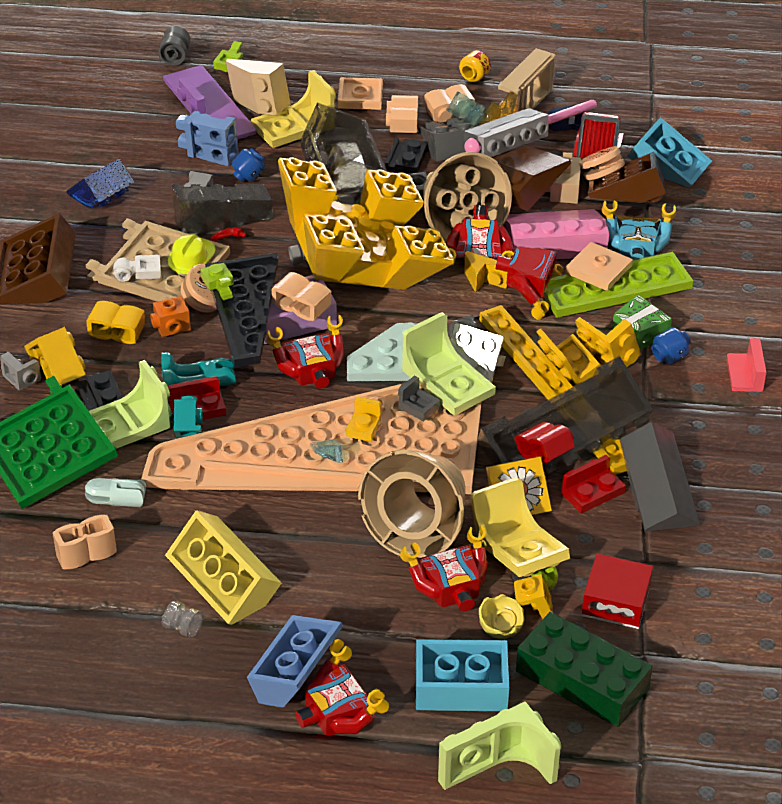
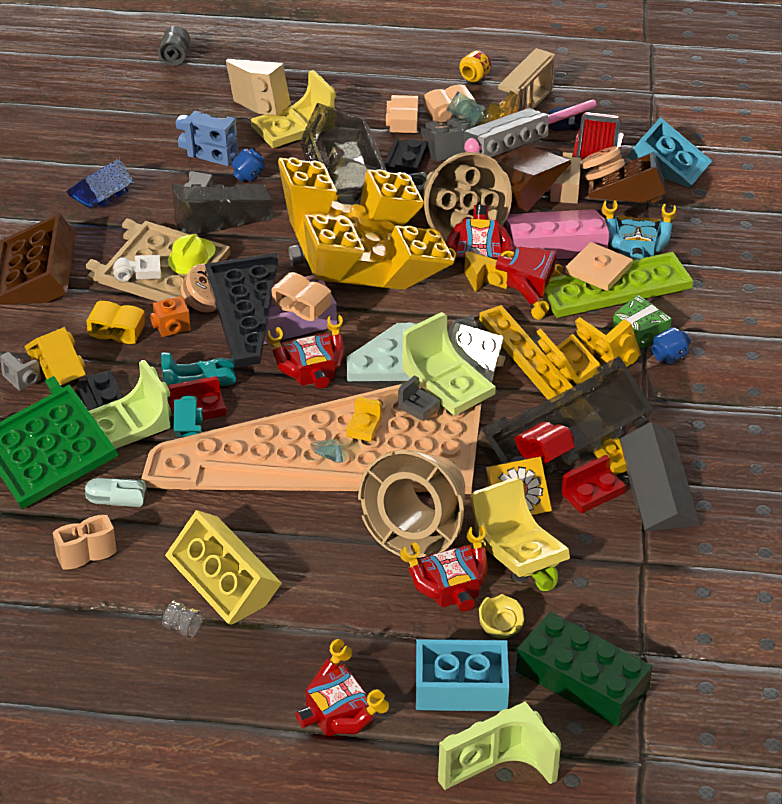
medium lavender bracket [163,65,257,140] -> none
lime plate [200,263,233,300] -> none
red piece [210,227,246,243] -> none
lime plate [213,41,243,72] -> none
medium blue slope [247,615,343,708] -> none
light nougat plate [338,77,383,110] -> none
yellow bracket [514,574,553,620] -> none
red piece [582,553,653,629] -> none
coral panel [727,338,766,392] -> none

